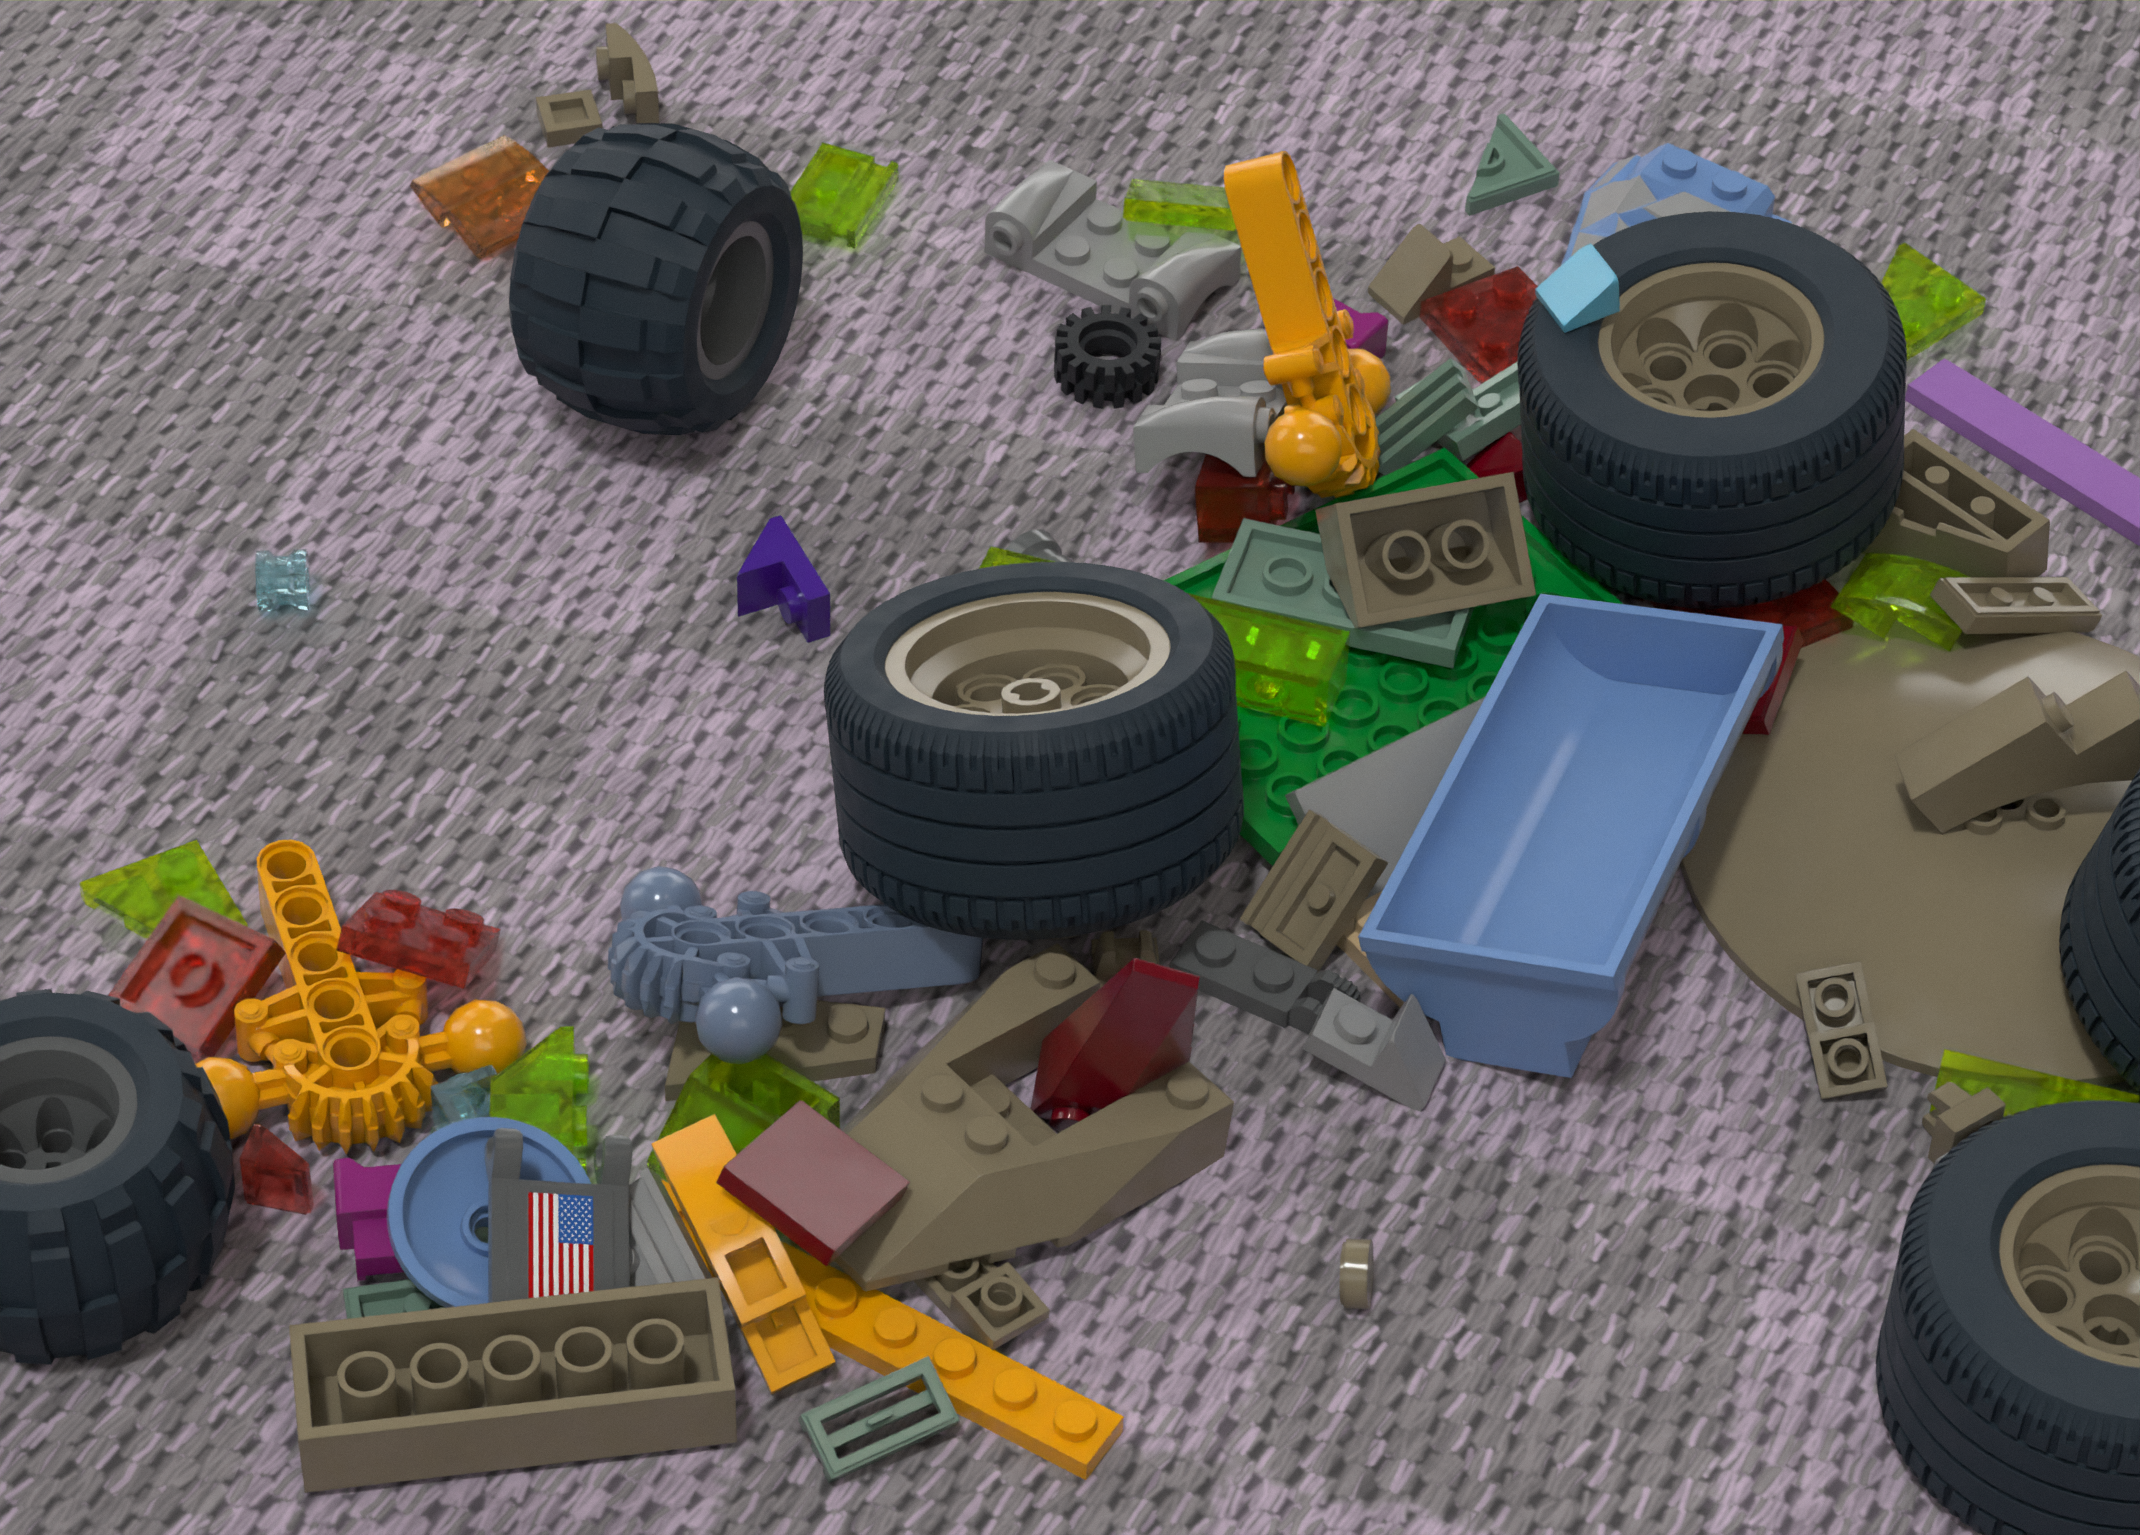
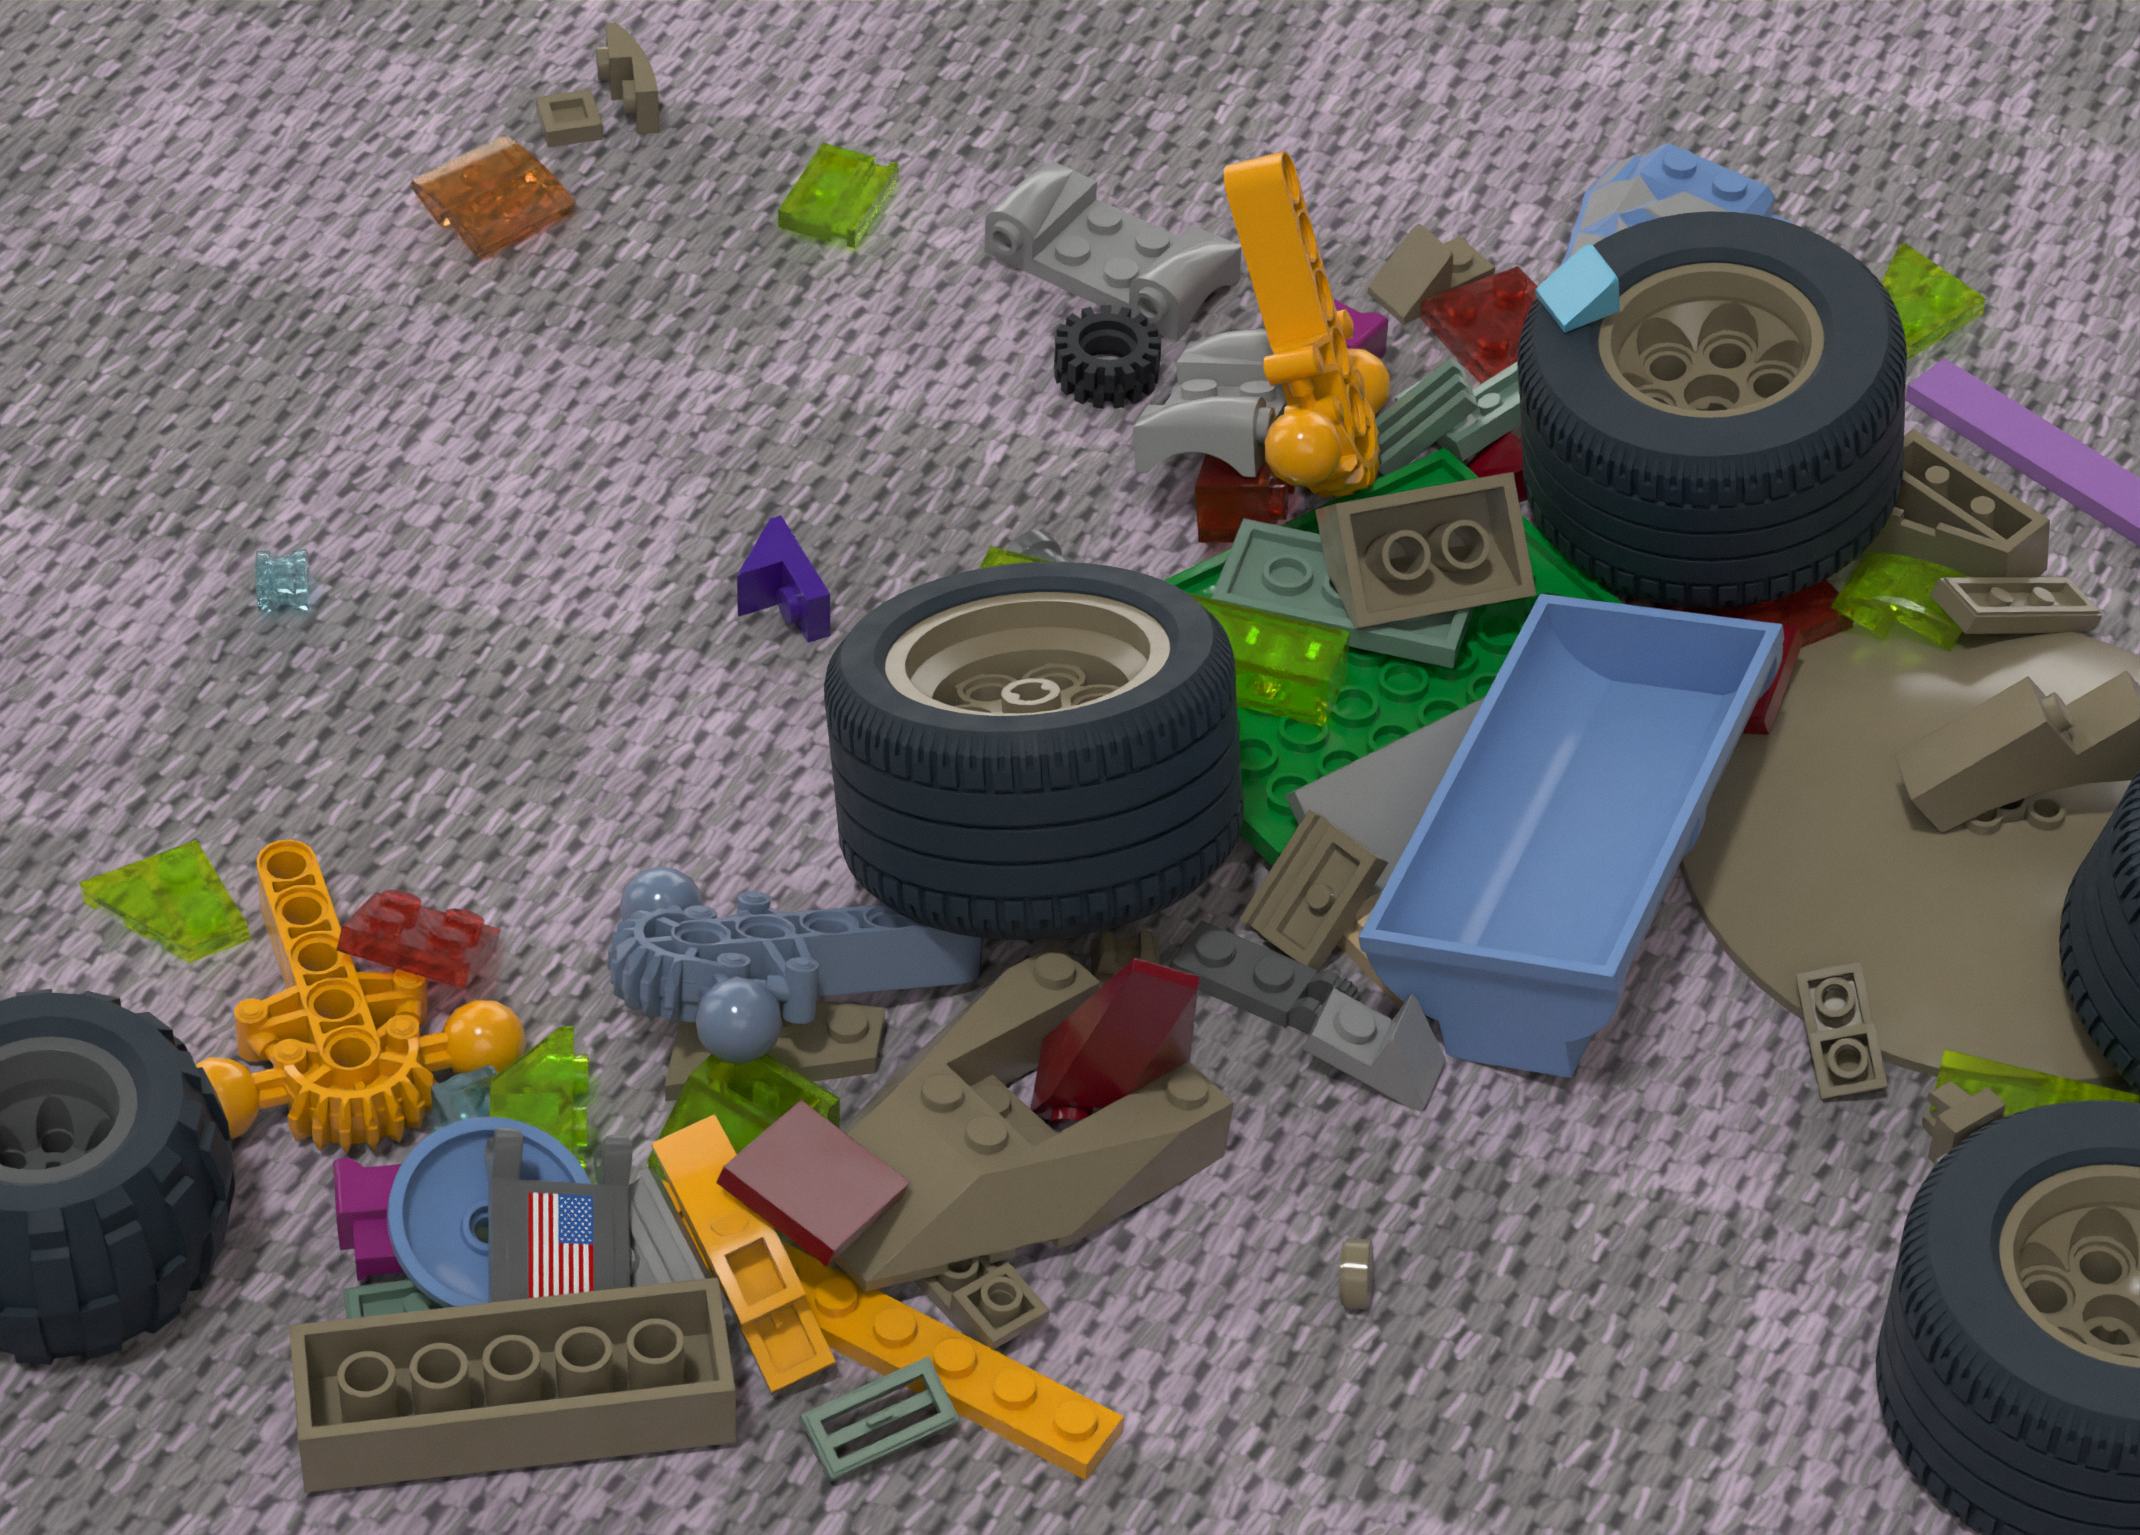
clear red plate [108,895,286,1059] -> none
clear red slope [239,1124,314,1215] -> none
black wheel [509,123,803,435] -> none
clear neon green tile [1123,179,1236,231] -> none
sand green tile [1465,113,1560,216] -> none

